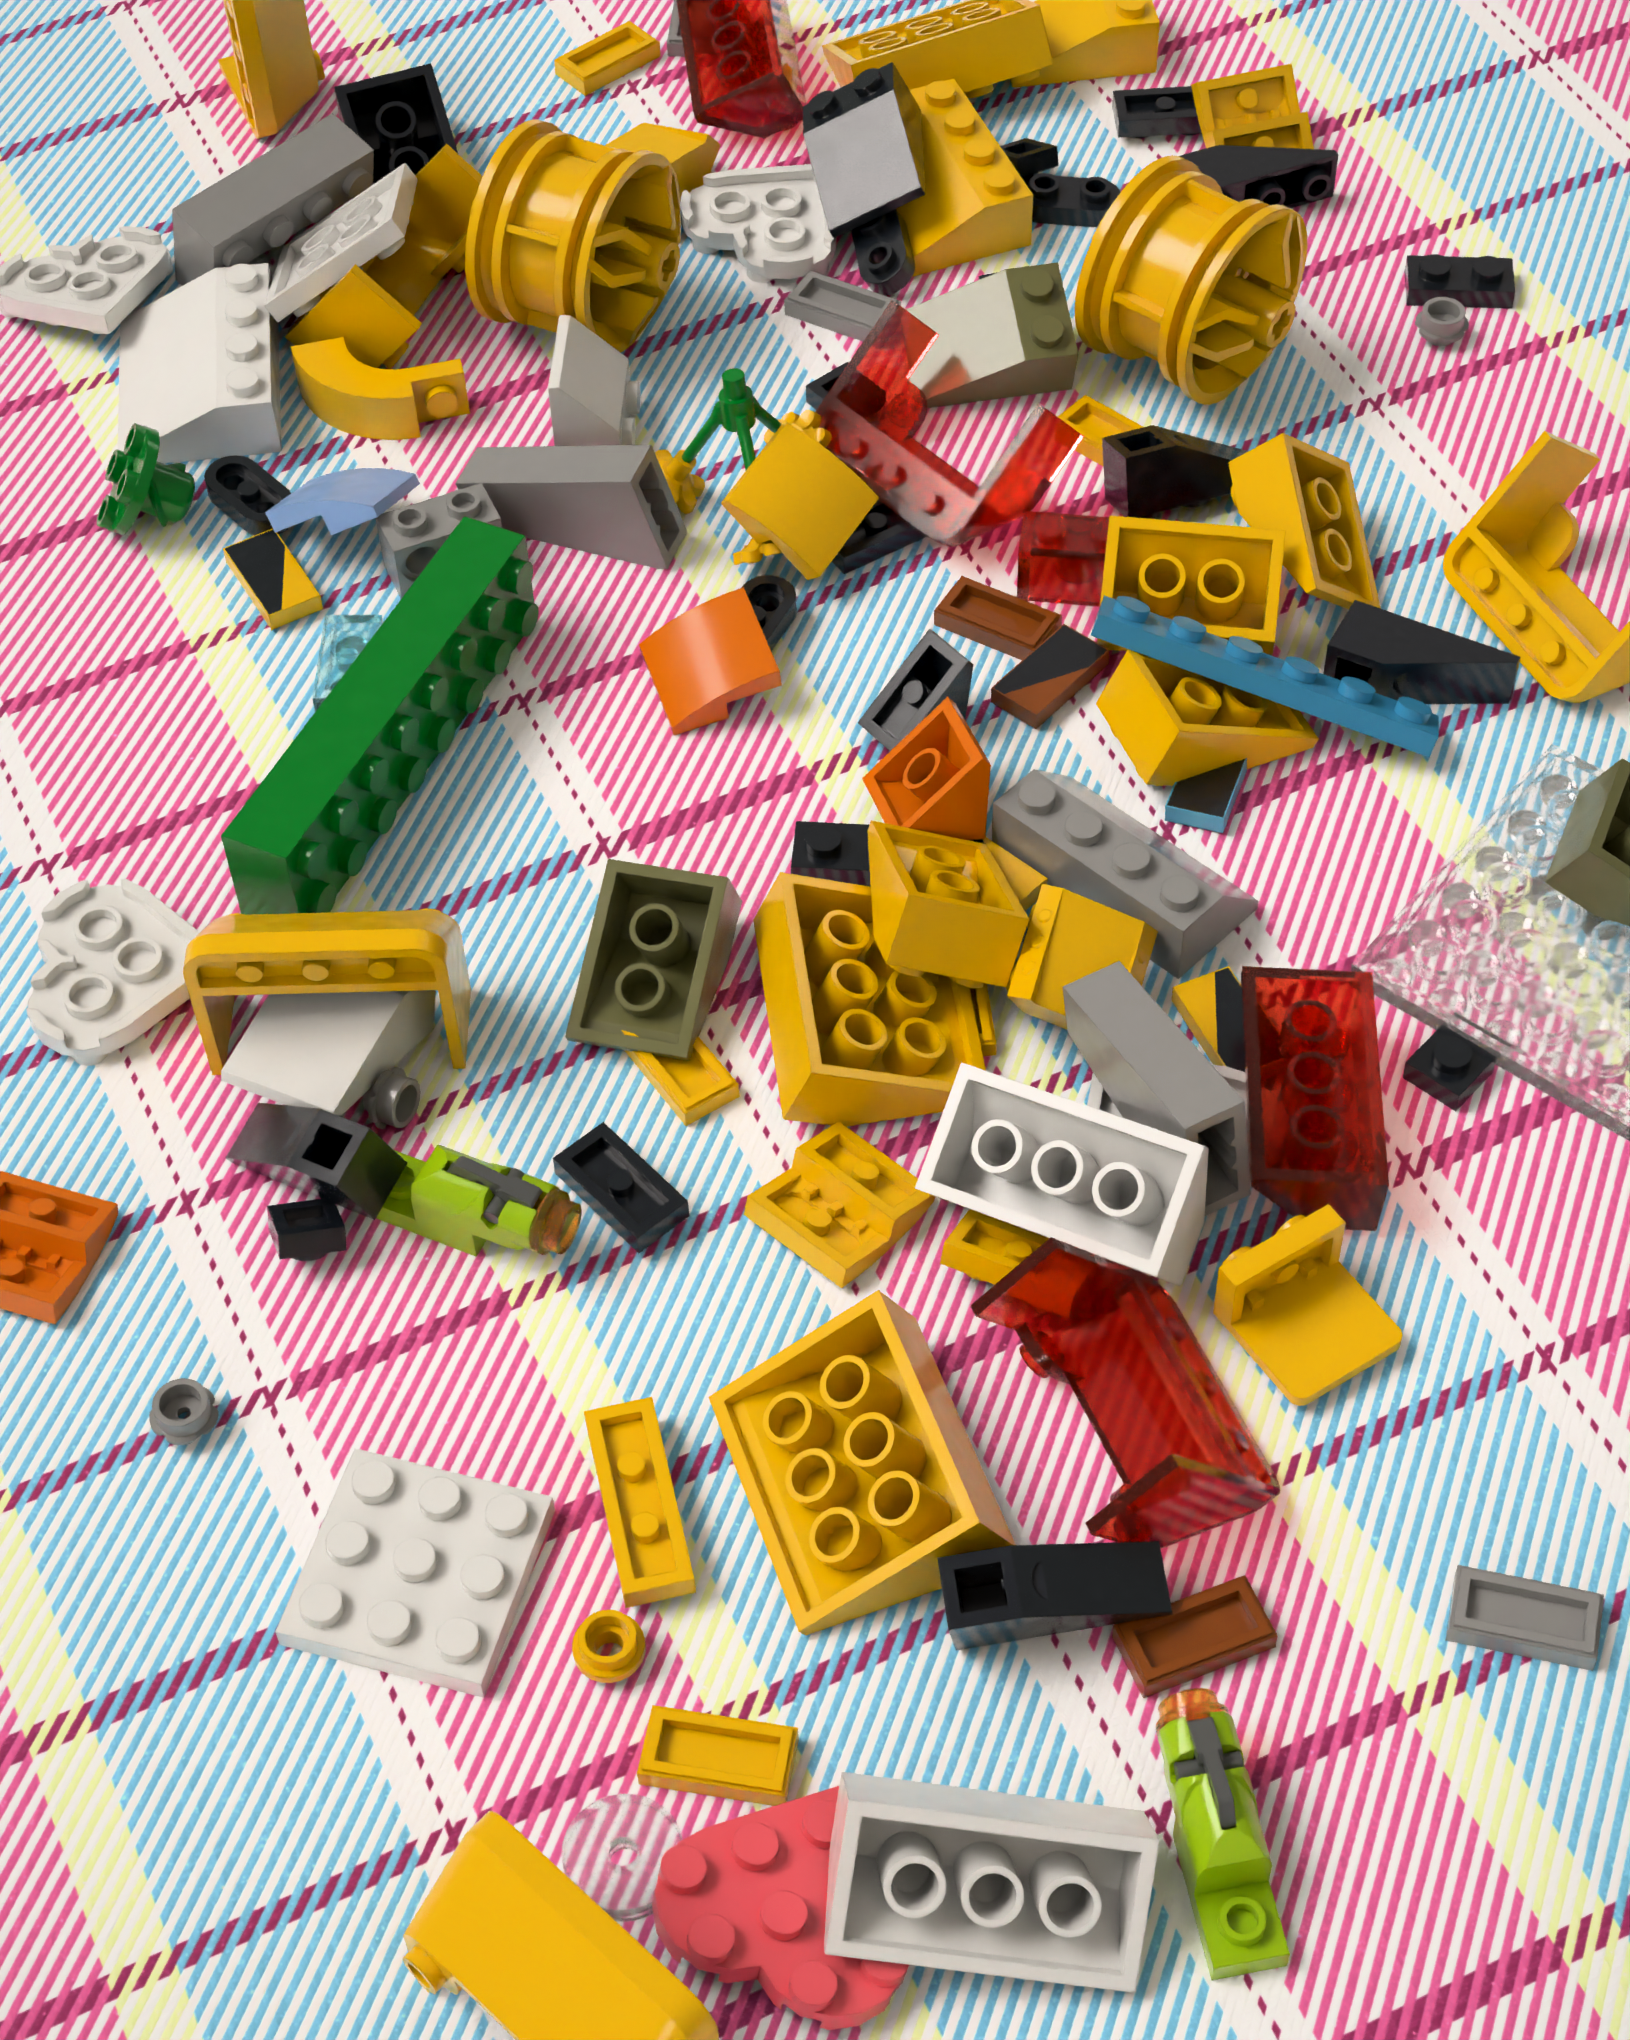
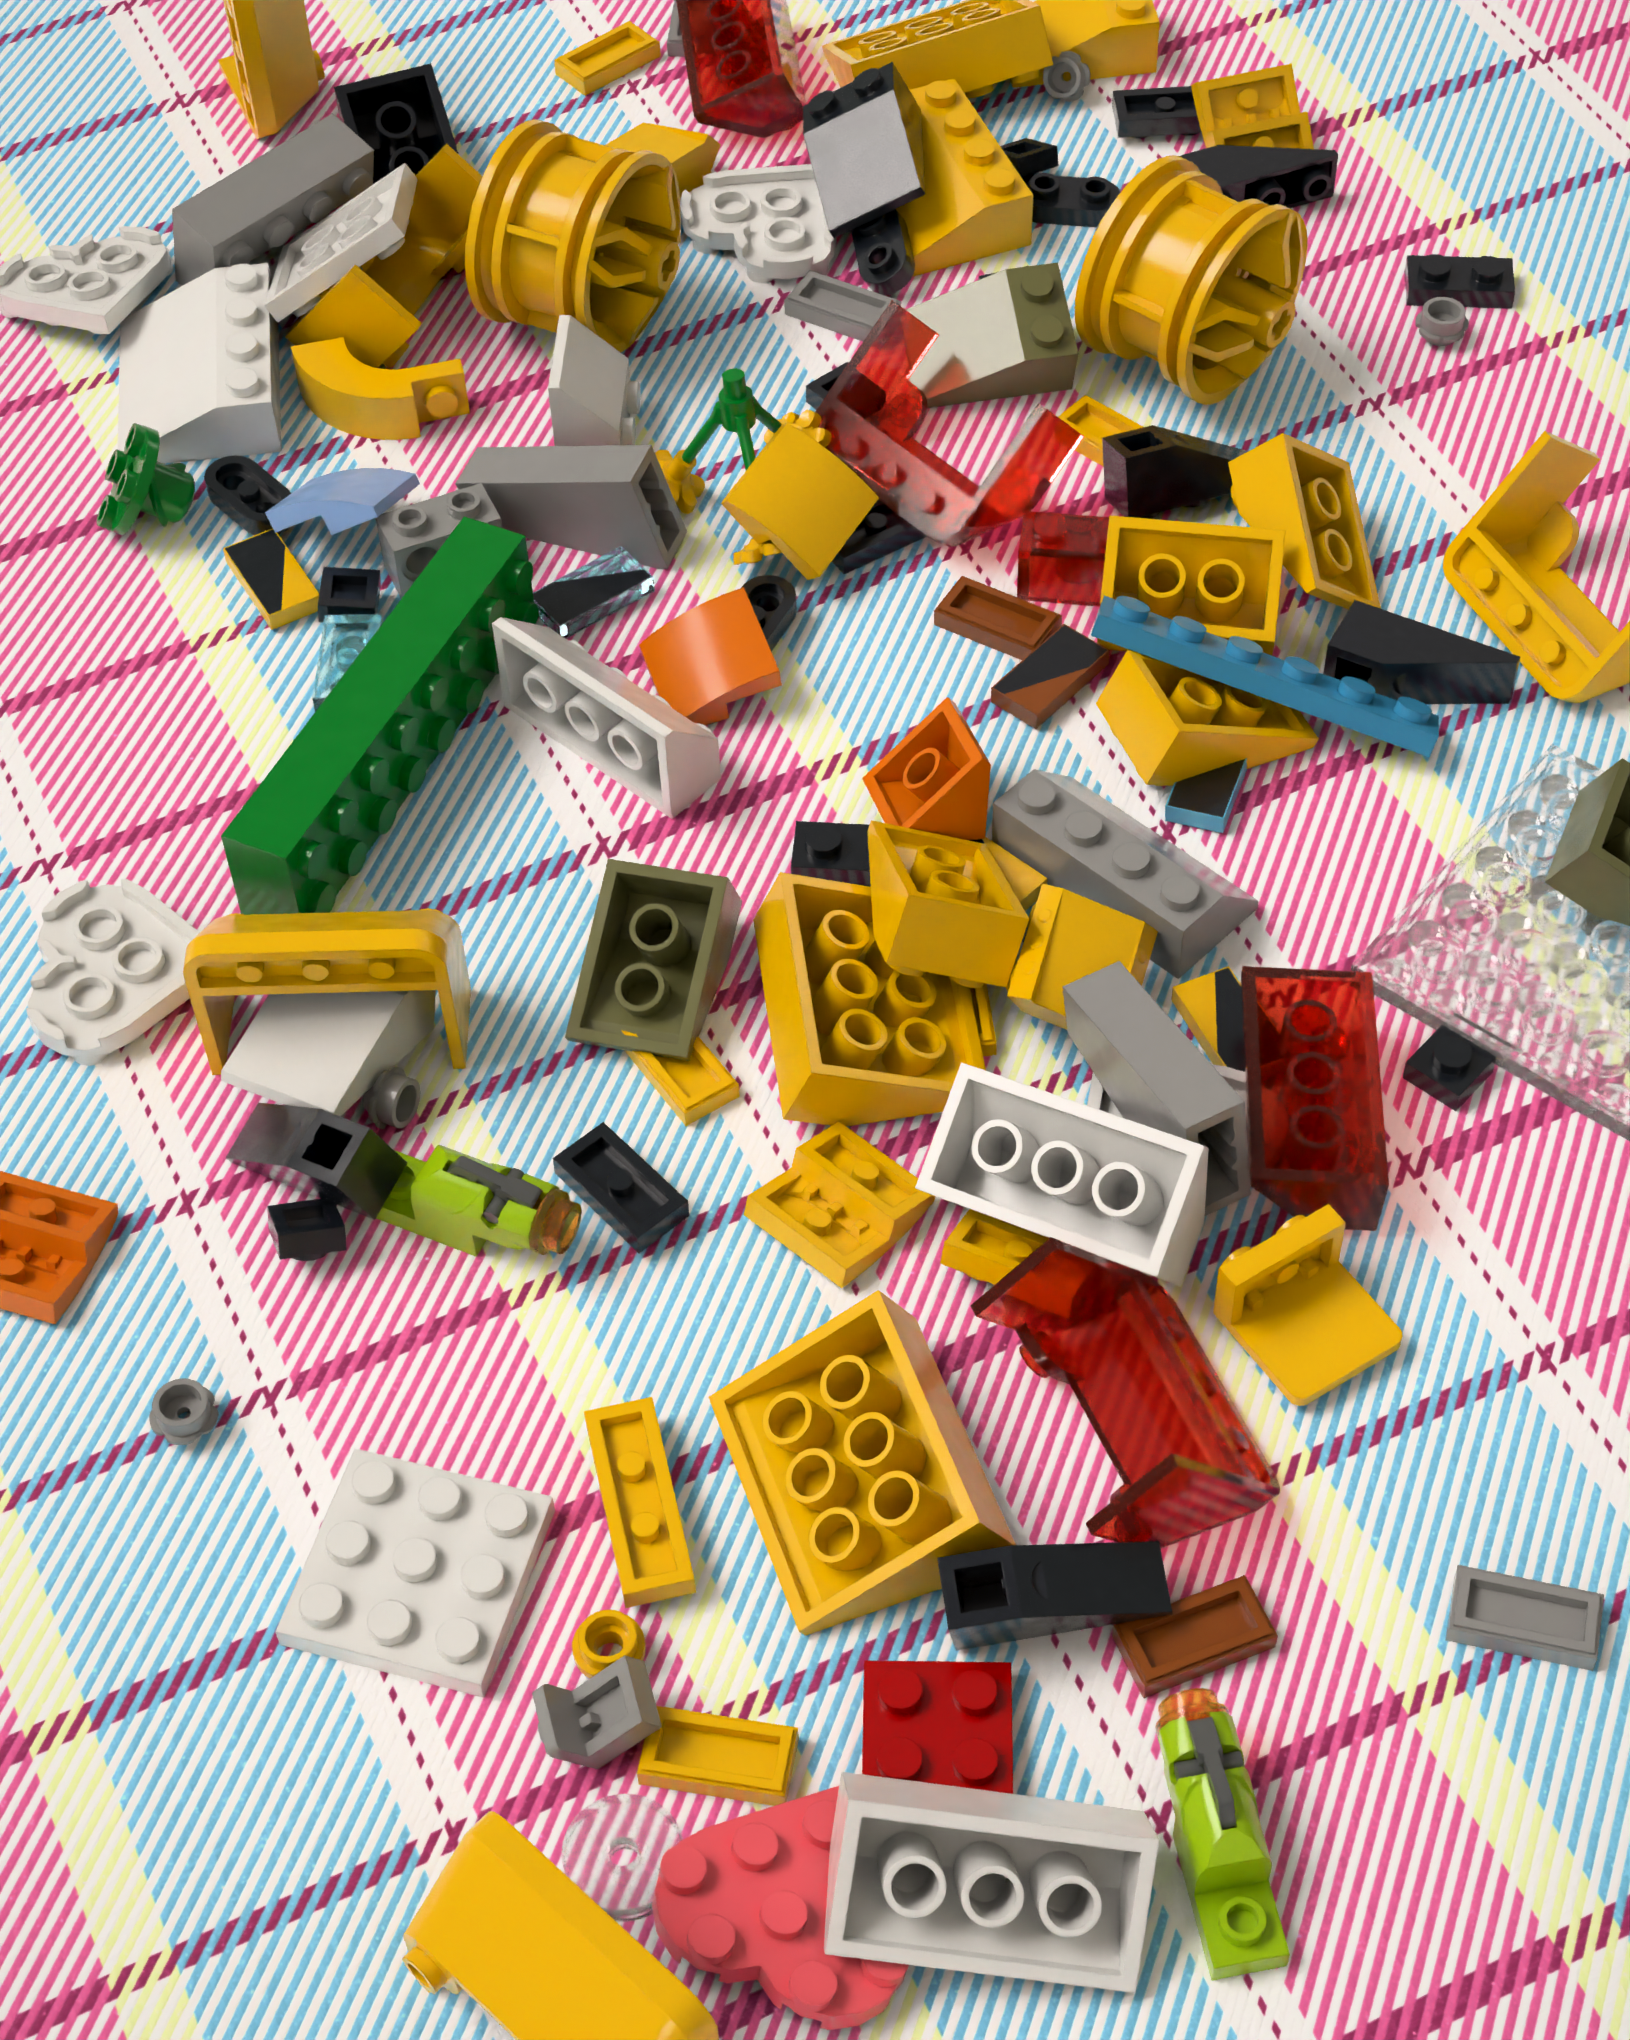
slope [858,629,974,751] -> none
none -> black plate [318,567,381,625]
none -> white slope [492,617,721,819]
none -> light grey bracket [532,1655,662,1769]
none -> tile [533,546,655,638]
none -> red plate [862,1660,1013,1794]
none -> light grey plate [1043,51,1091,102]

